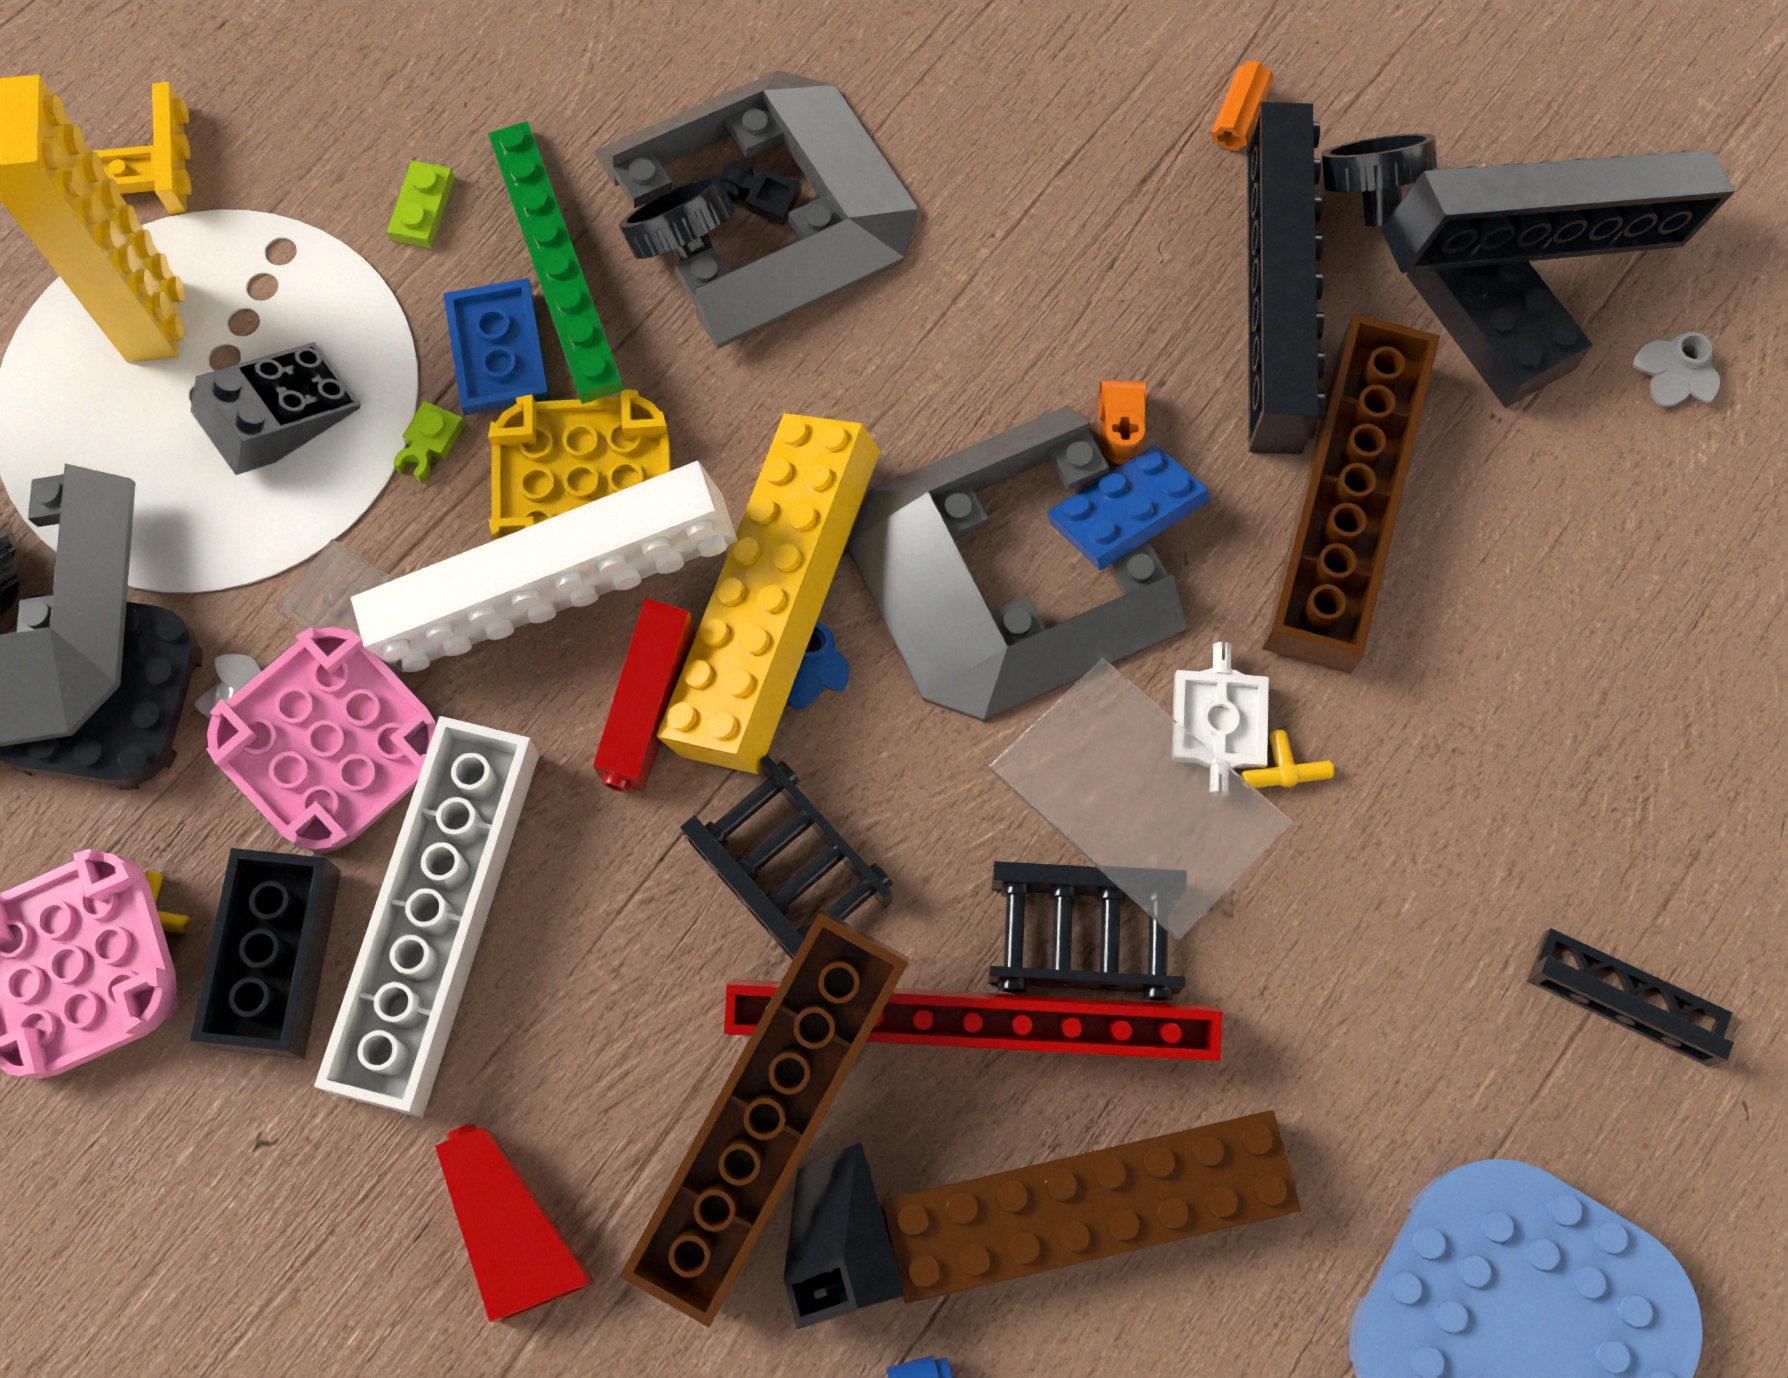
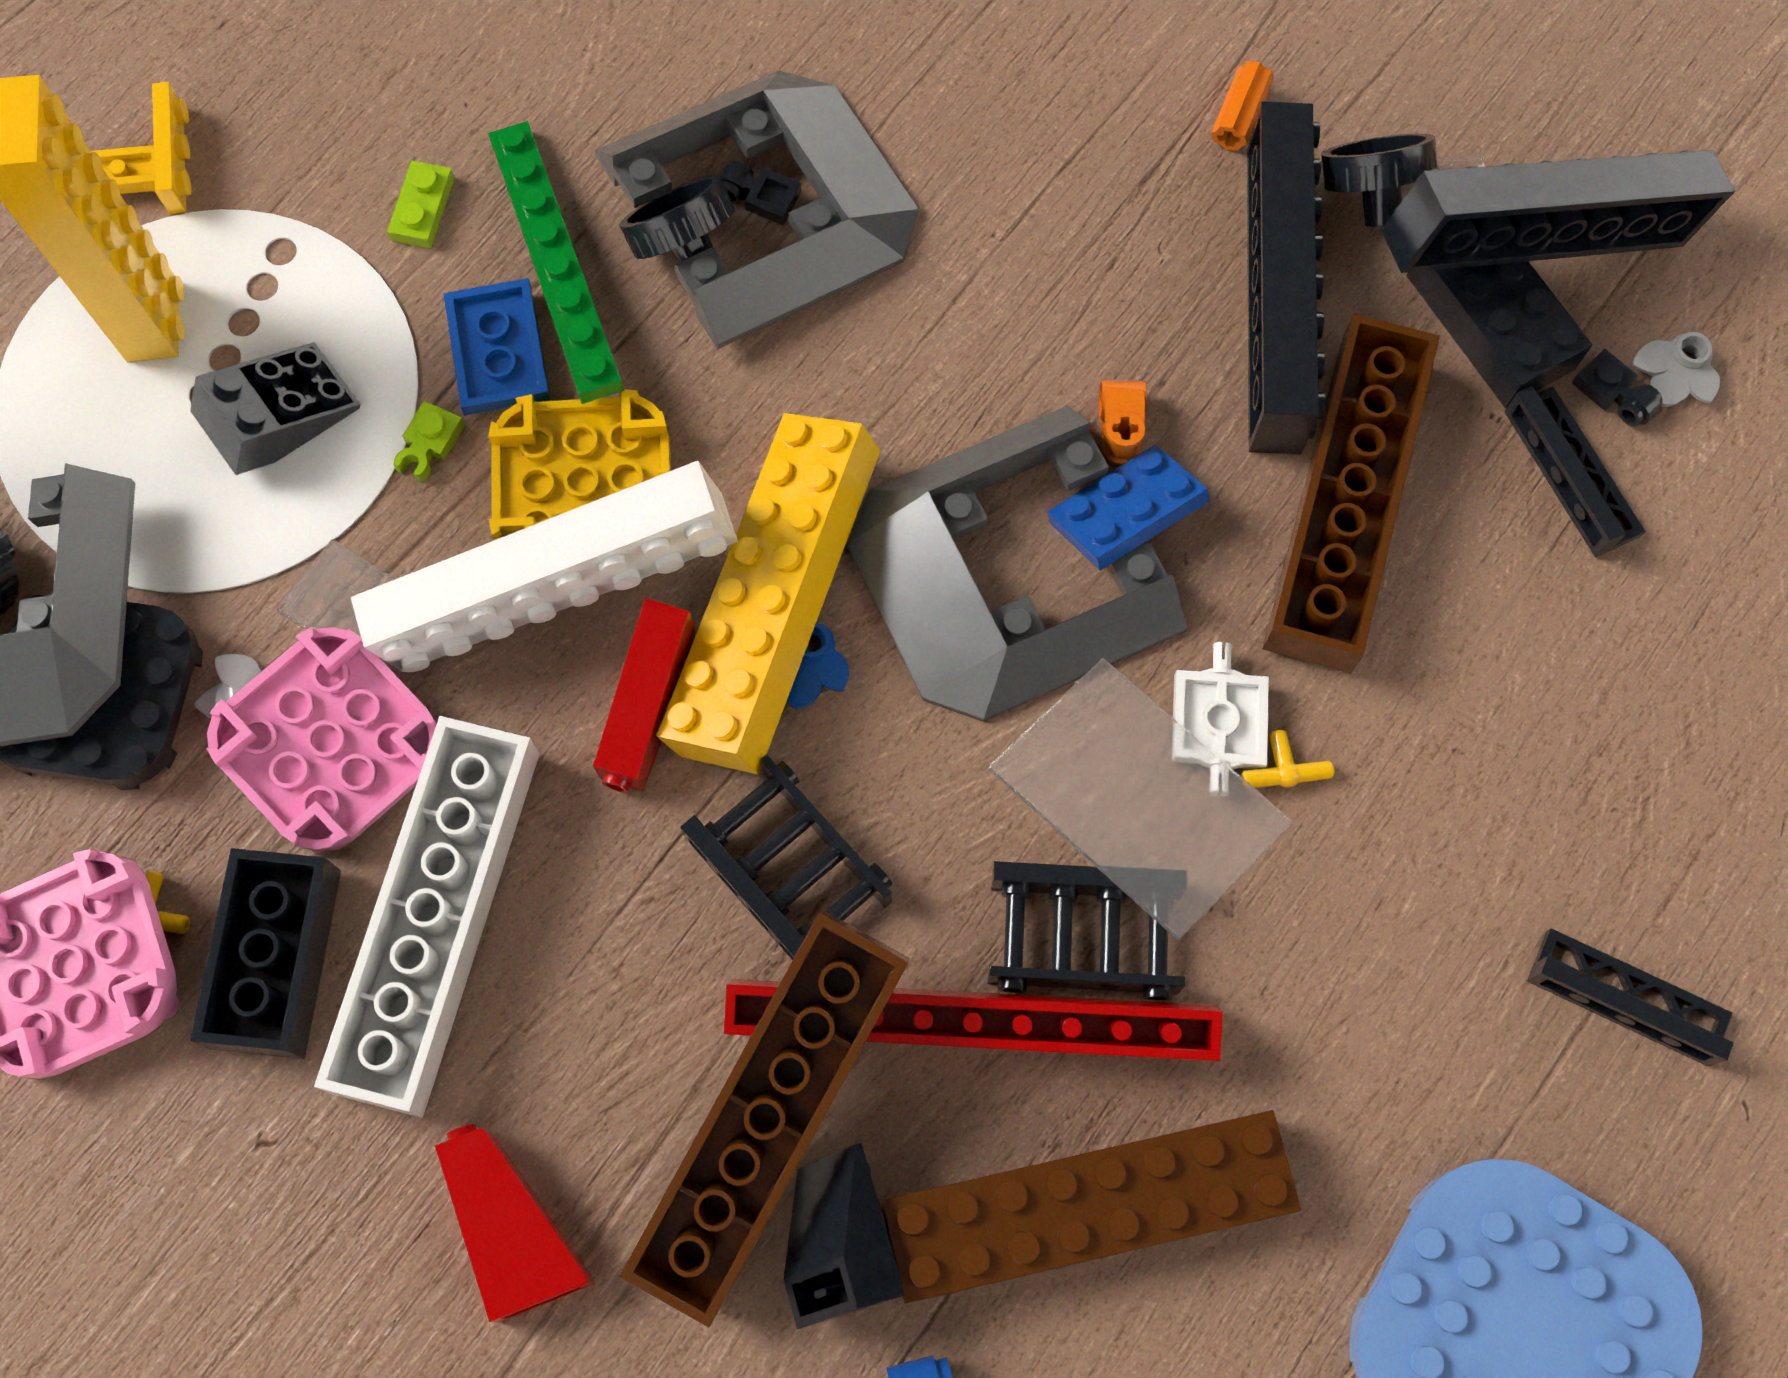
none -> black fence [1504,386,1646,558]
none -> black plate [1572,348,1663,427]

